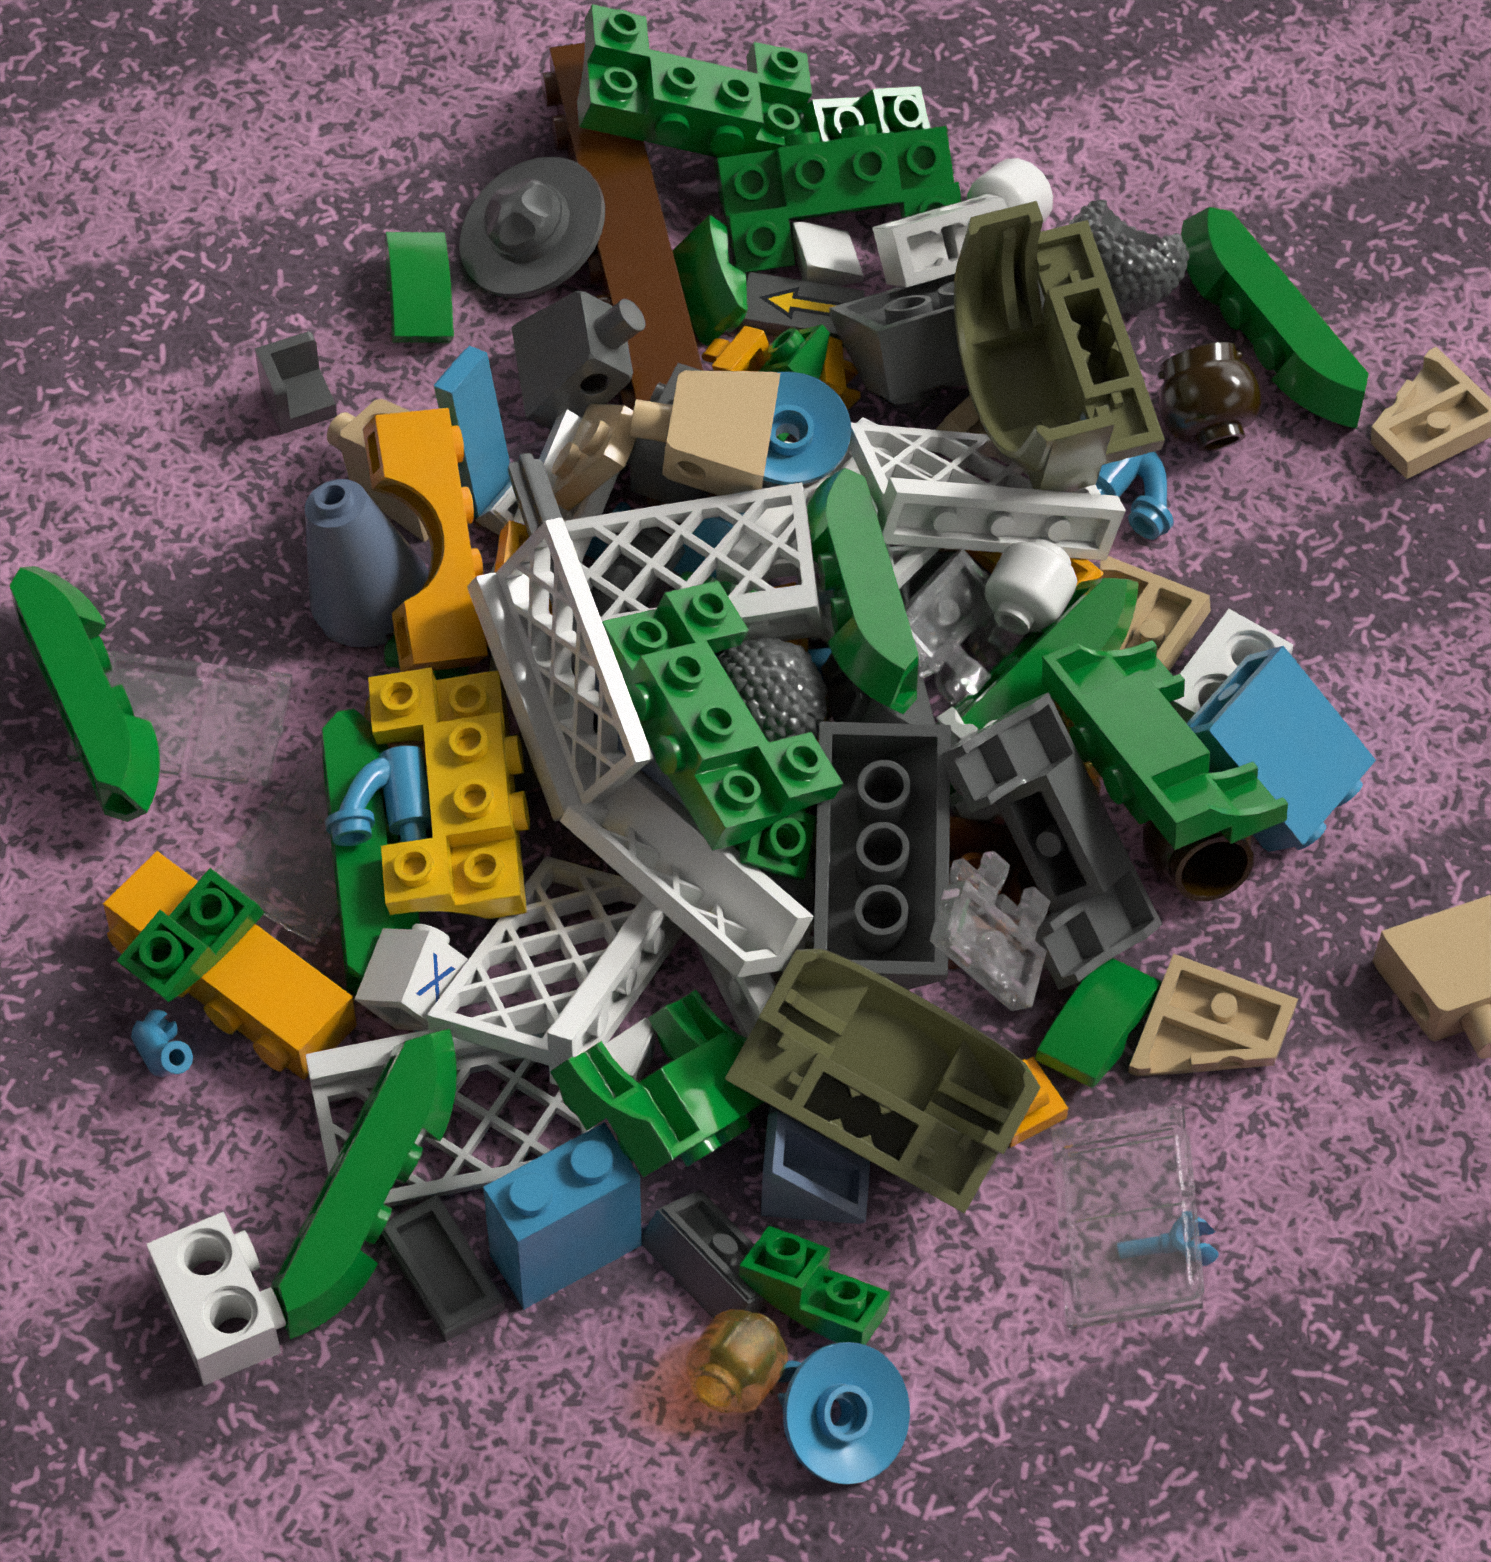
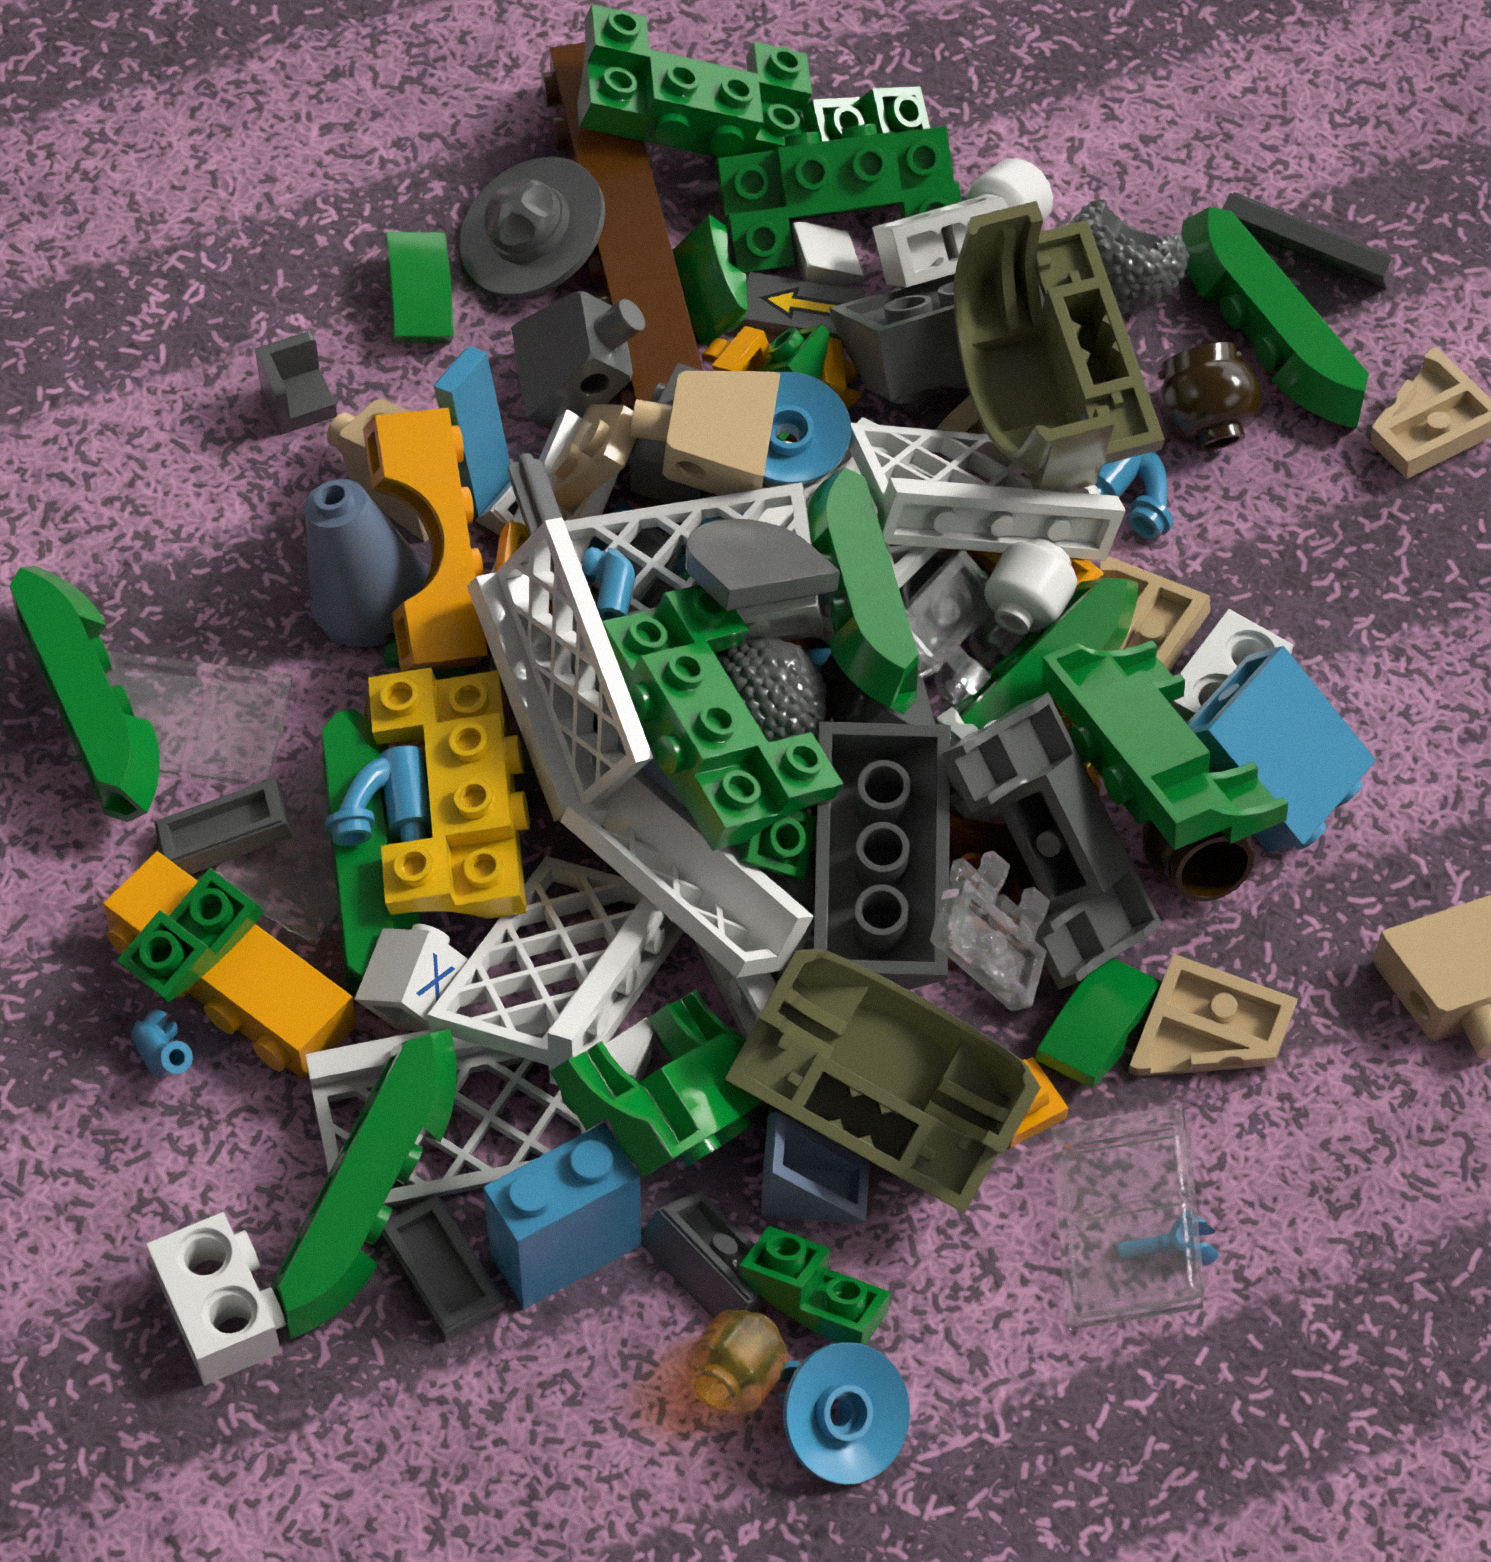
none -> dark grey tile [154,778,293,874]
none -> dark azure arm [581,547,635,621]
none -> dark grey tile [685,519,840,611]
none -> dark grey tile [1222,192,1395,290]

